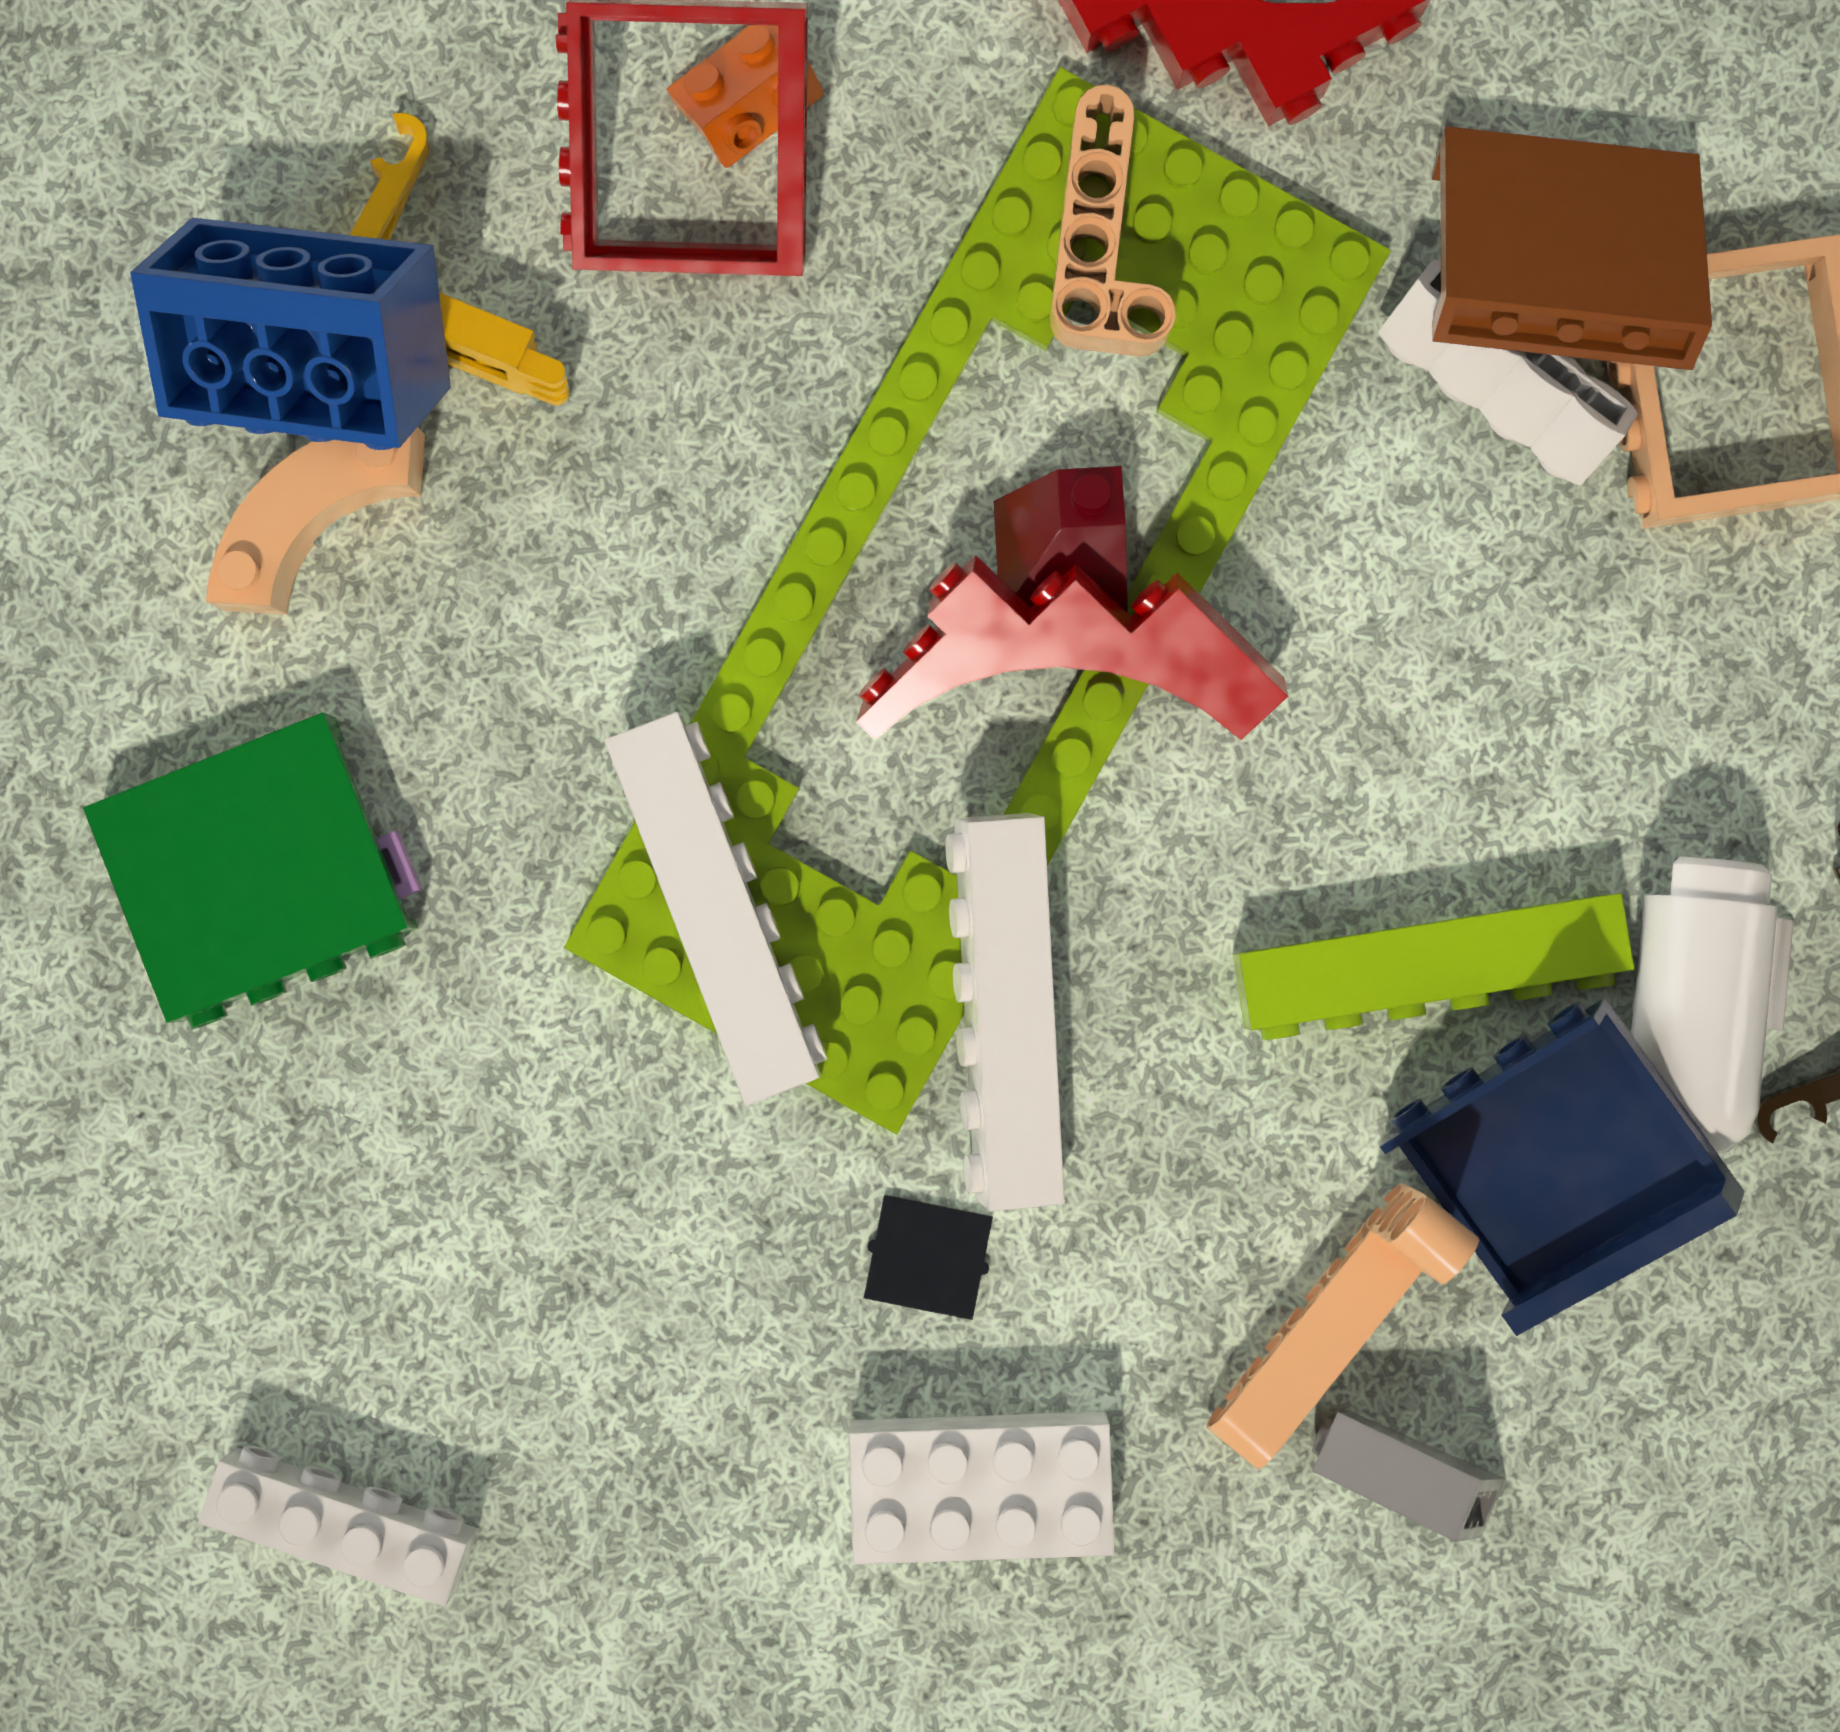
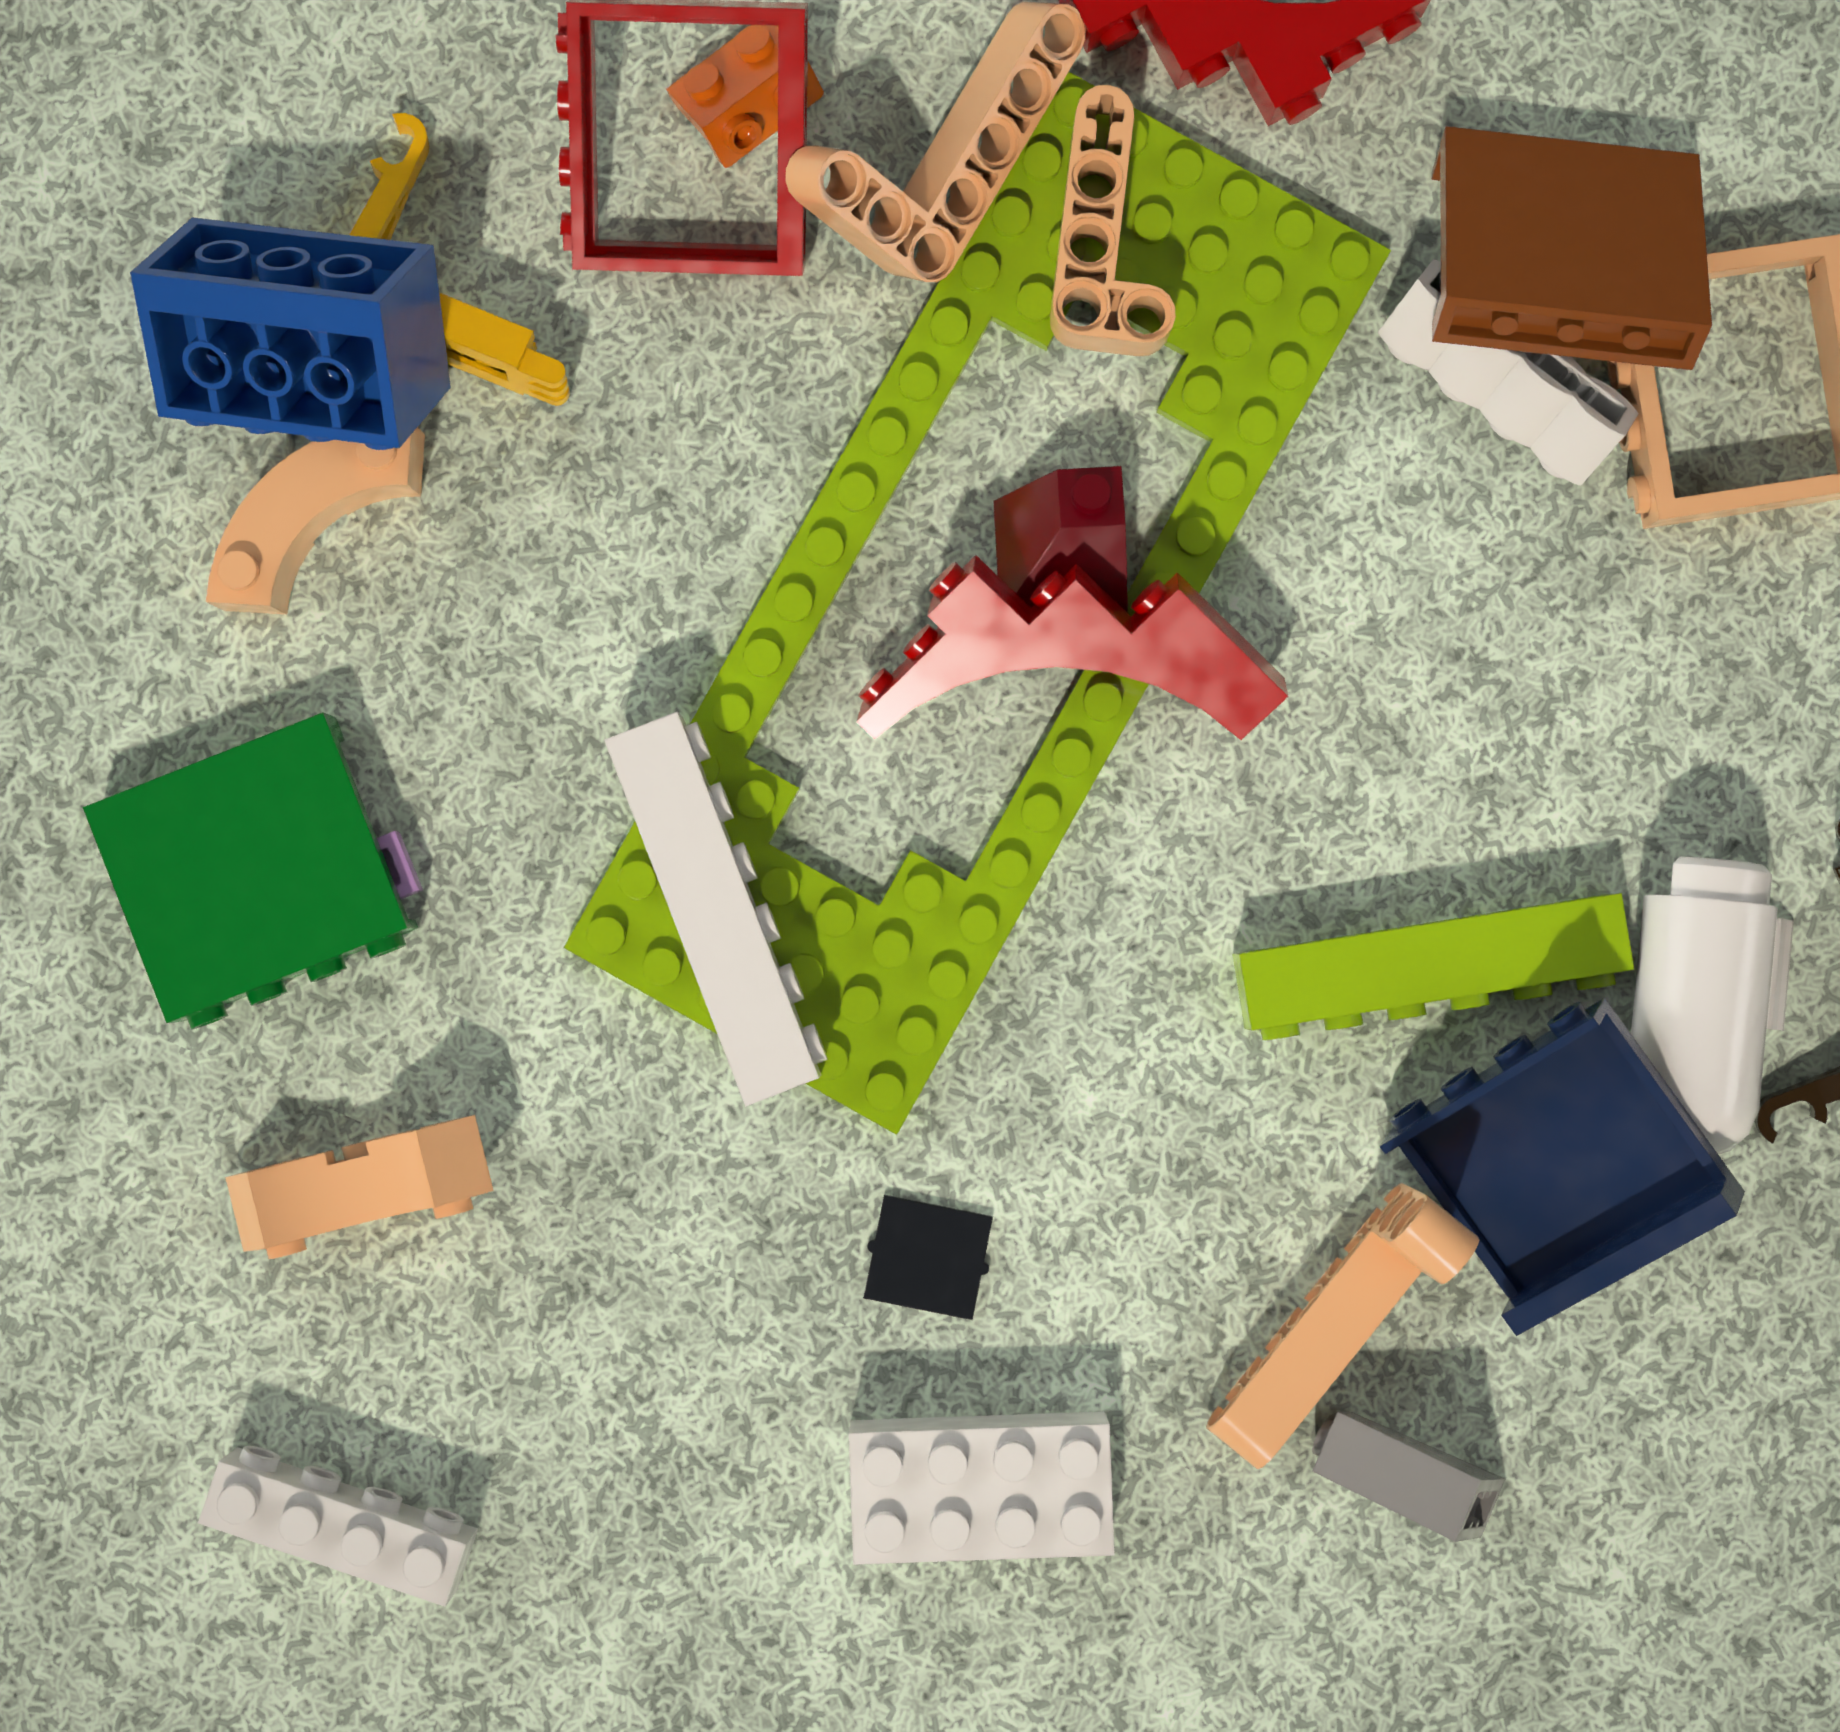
white brick [945,813,1065,1212] -> none
none -> light nougat brick [225,1115,494,1259]
none -> light nougat beam [786,2,1086,282]

